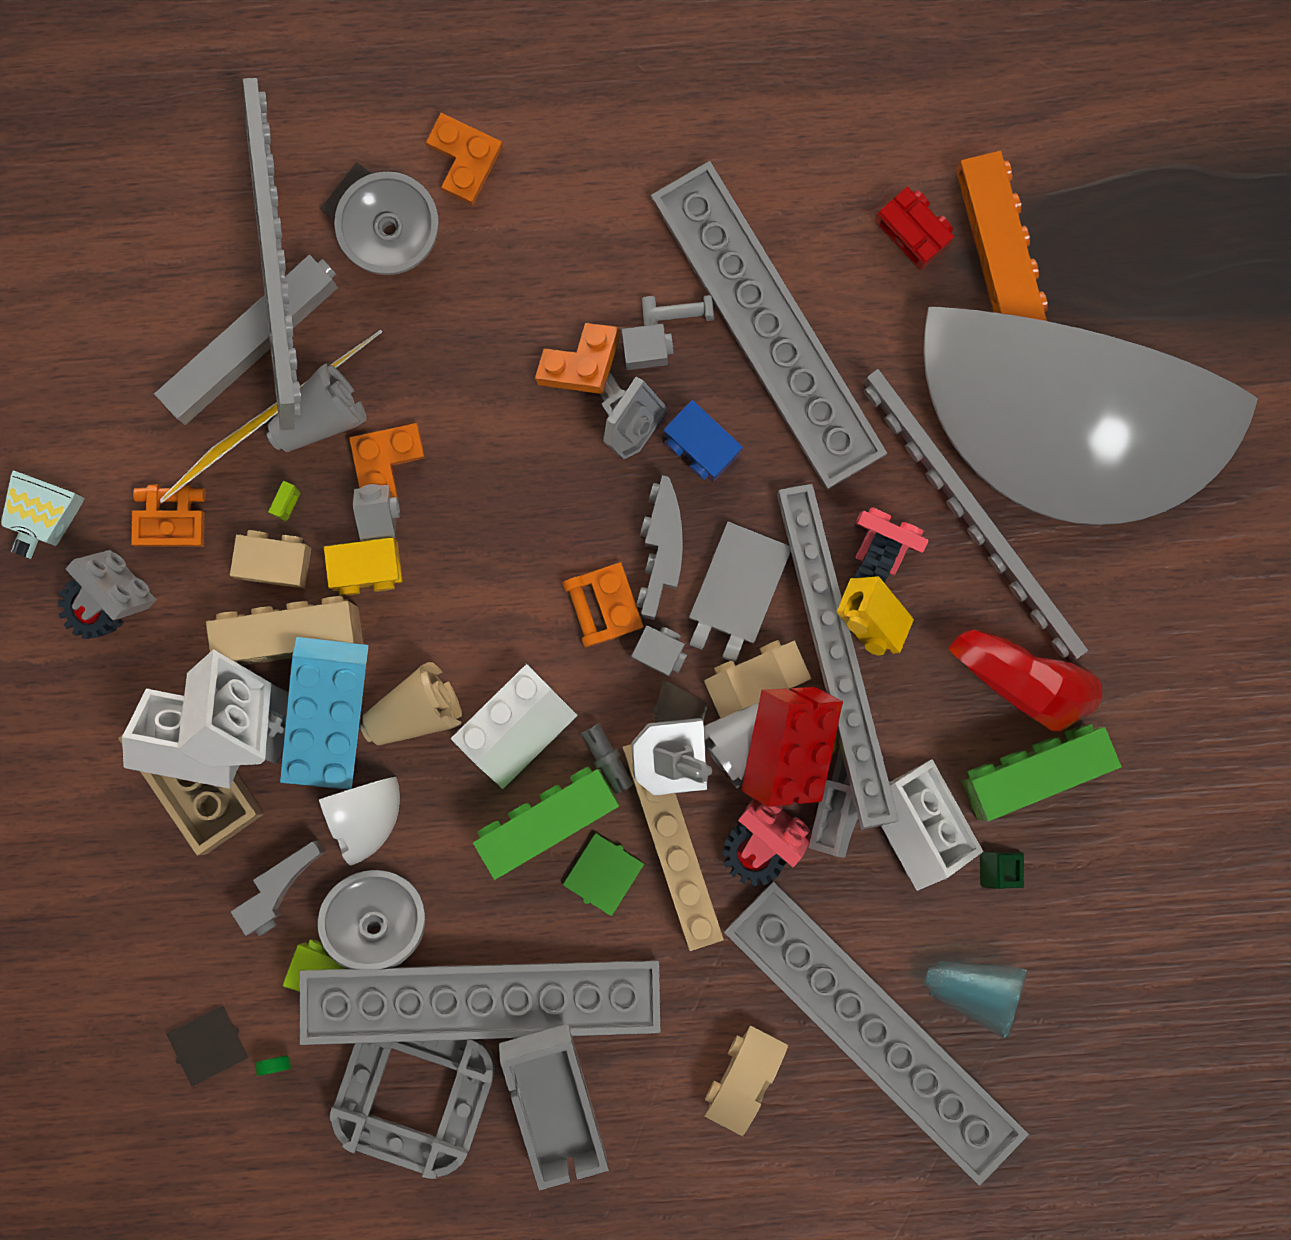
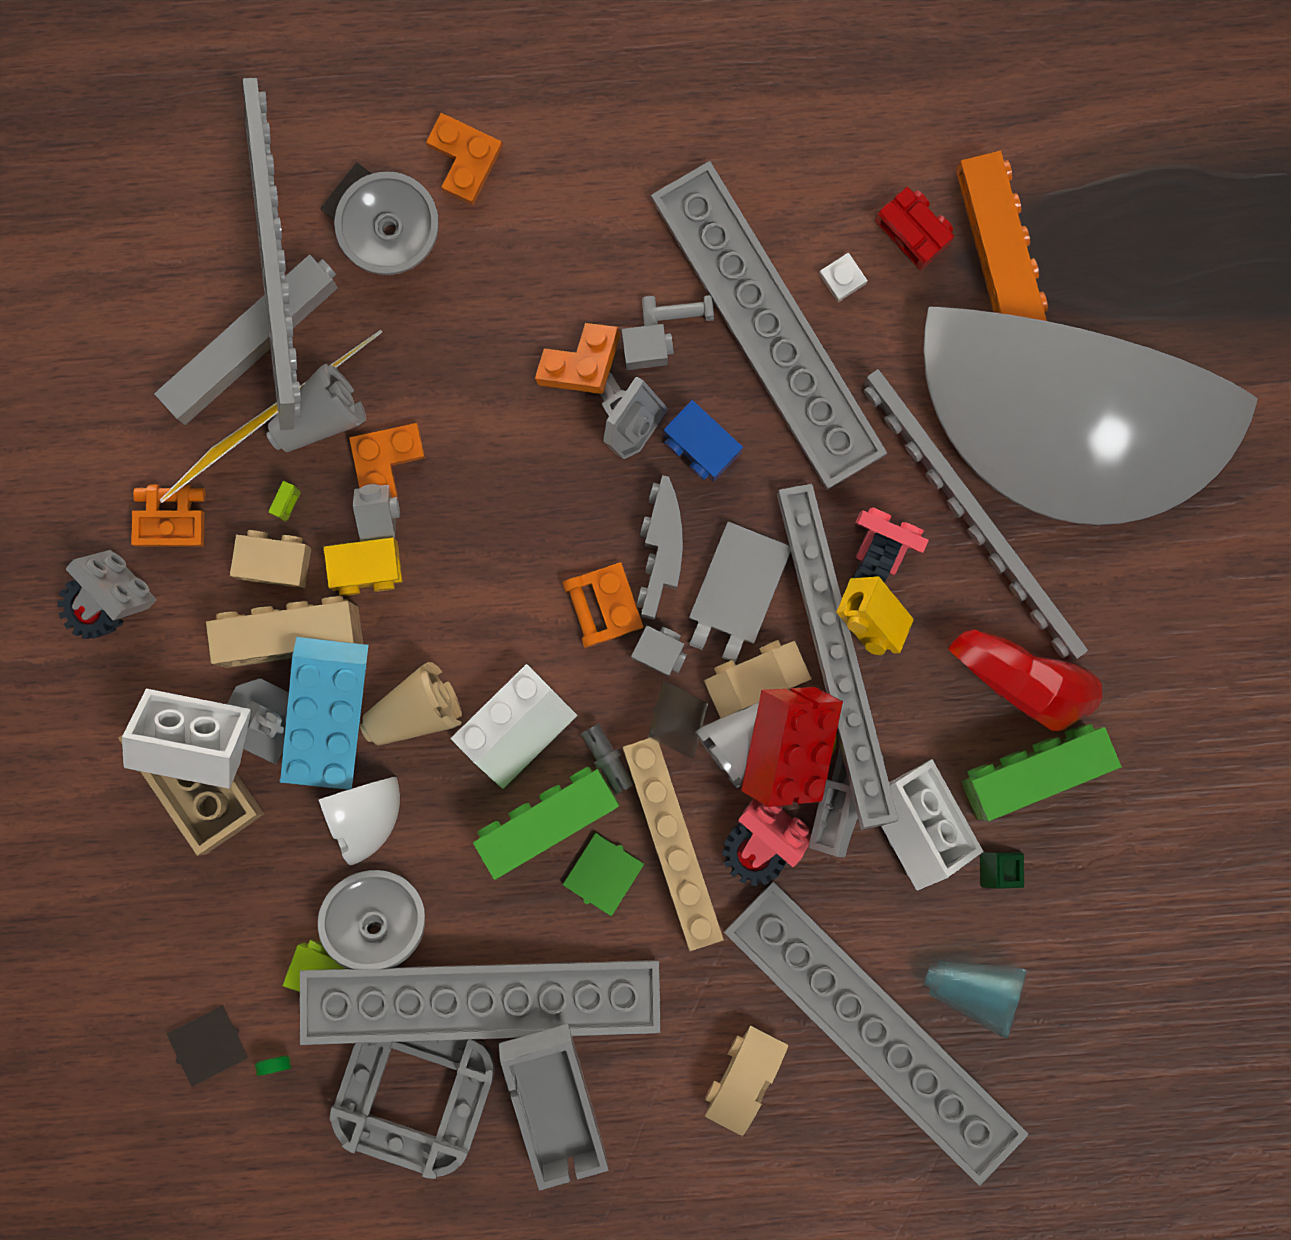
light aqua torso [1,470,85,559] -> none
white slope [177,649,271,767] -> none
light grey slope [231,840,326,936] -> none
piece [631,718,712,795] -> none
none -> white plate [819,253,868,302]

